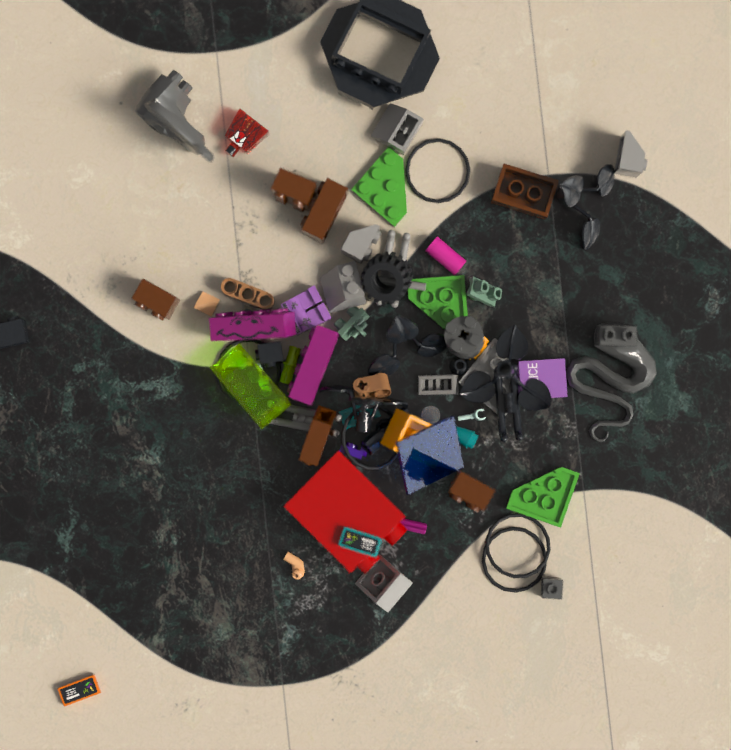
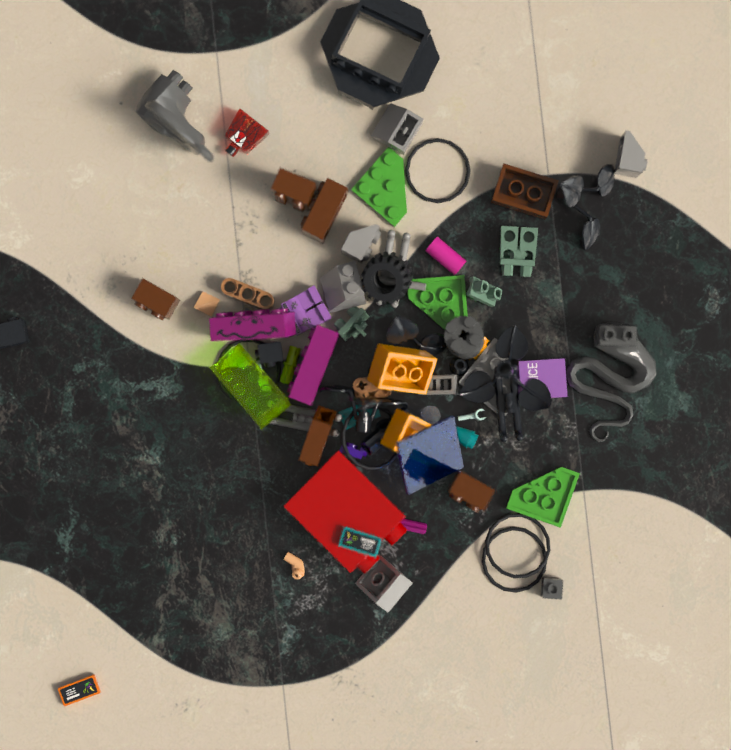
none -> light orange brick [367,344,437,395]
none -> sand green hips [499,226,538,277]

